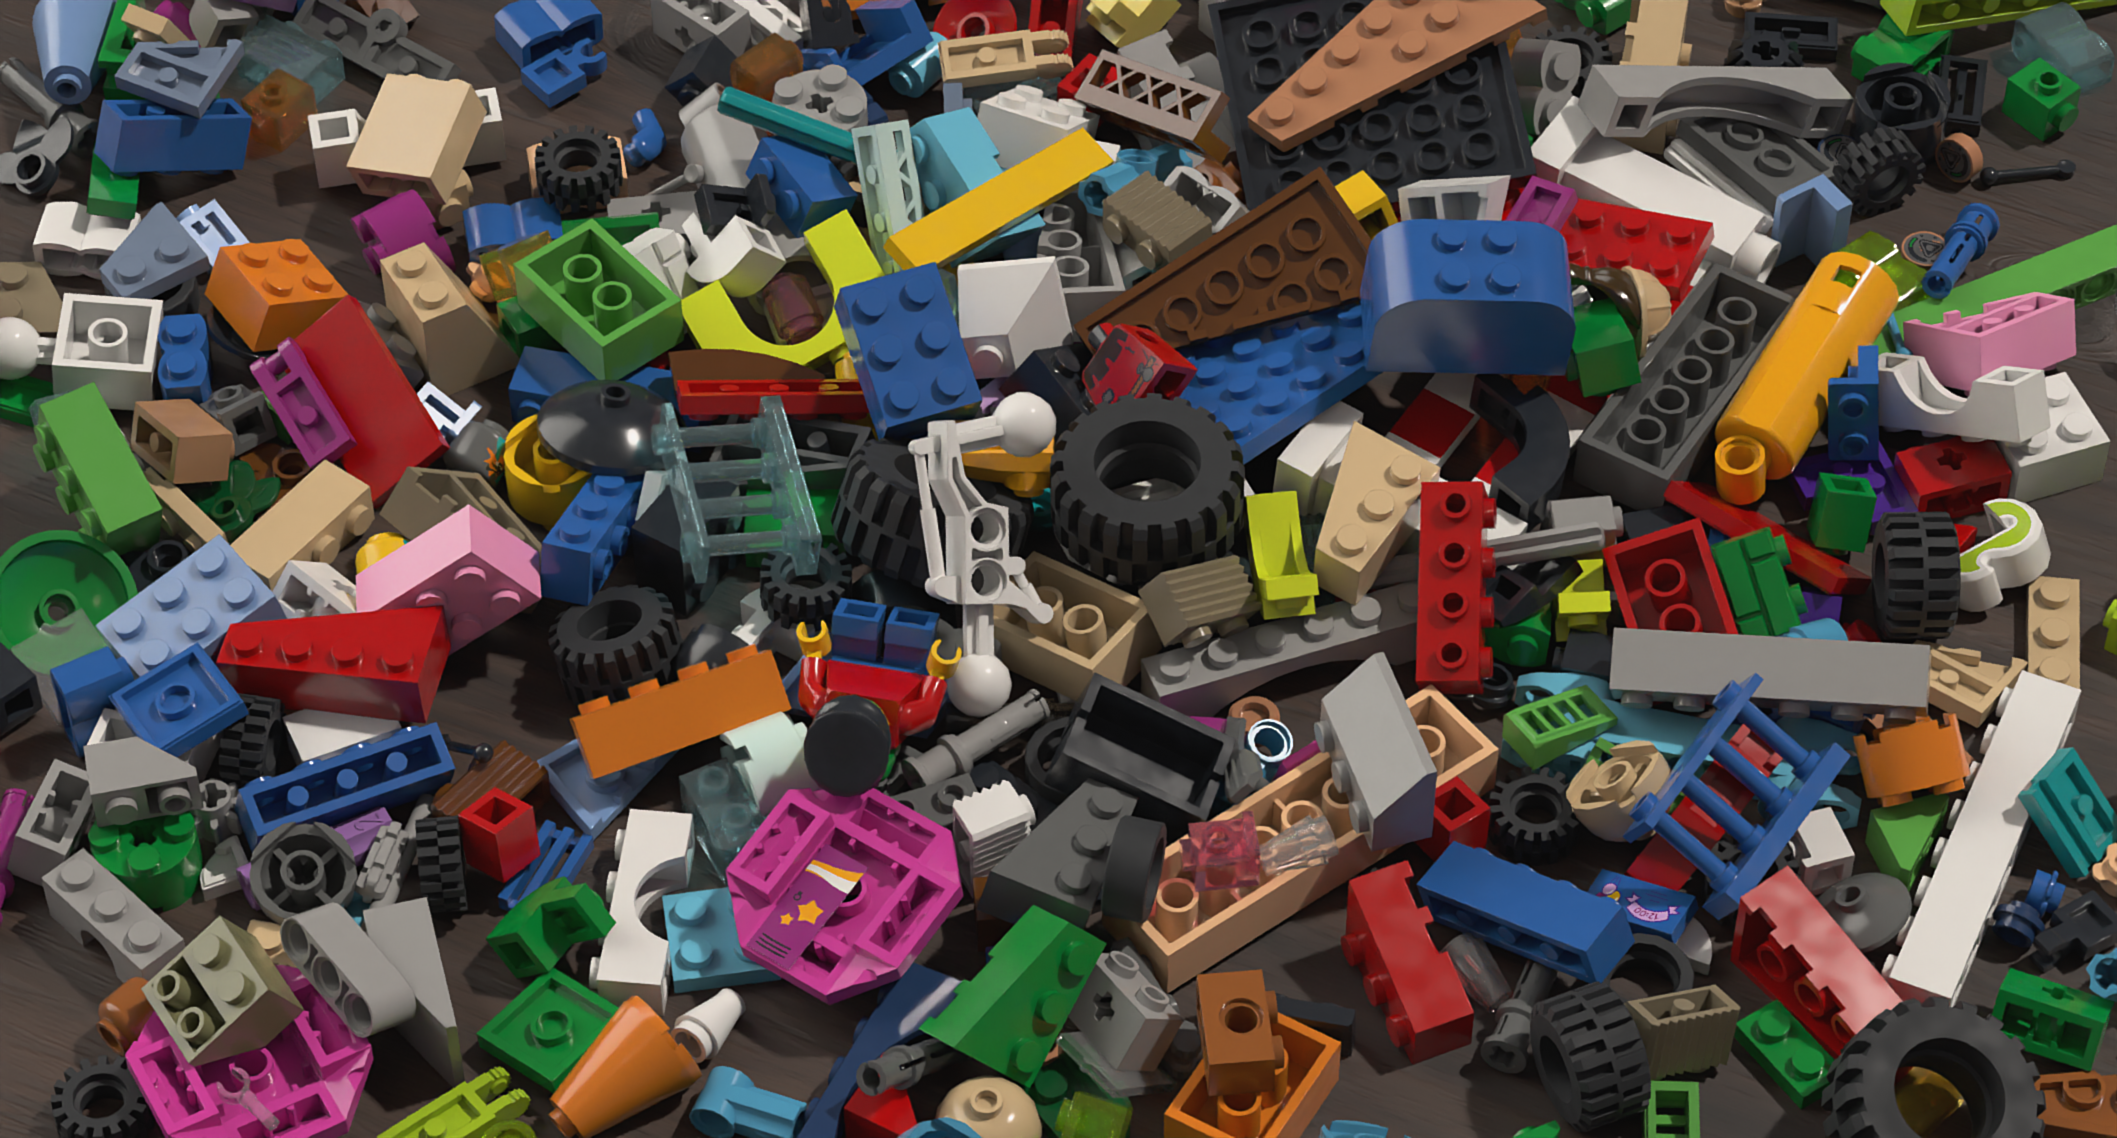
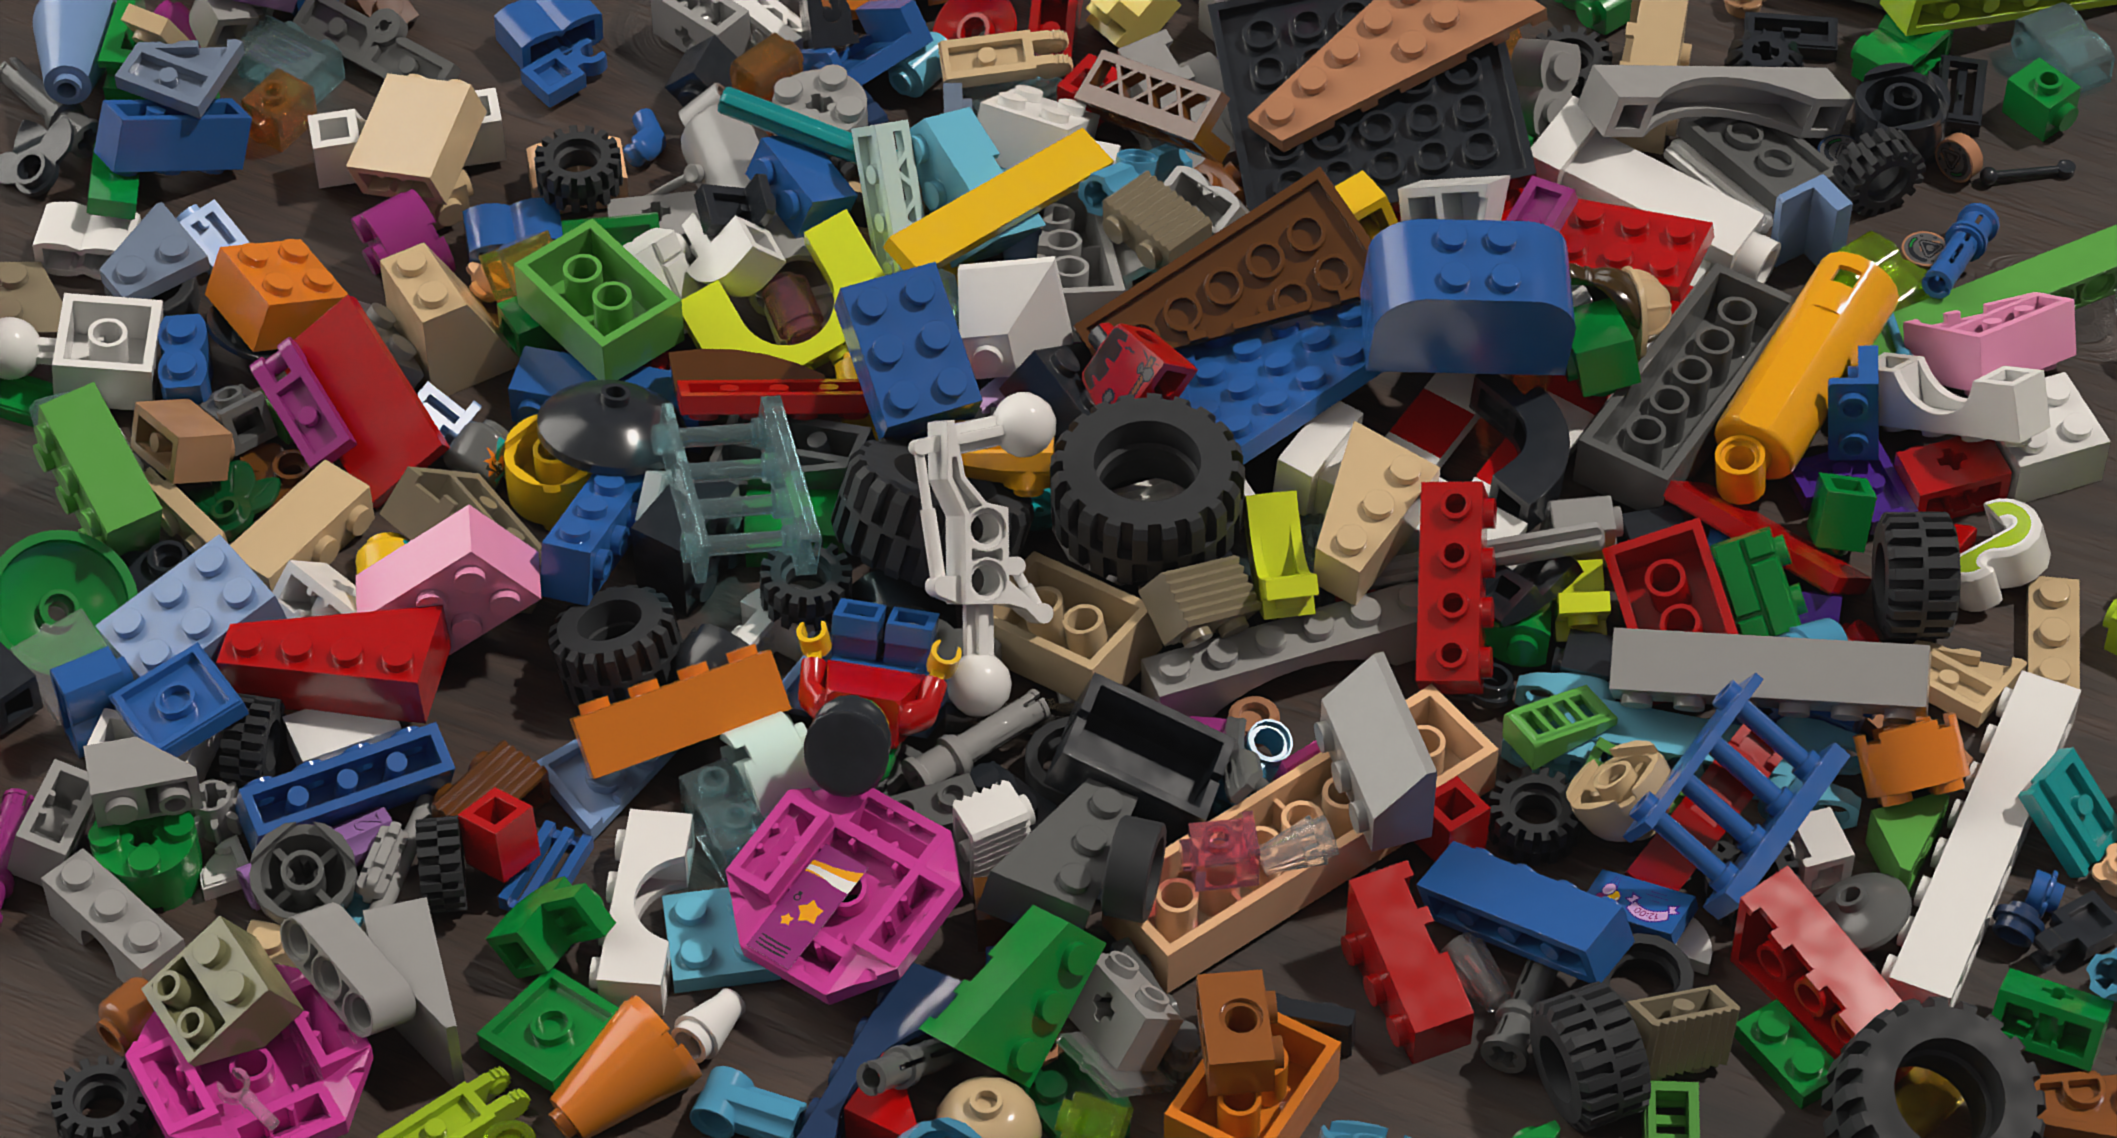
black hinge [442,734,494,763] -> none

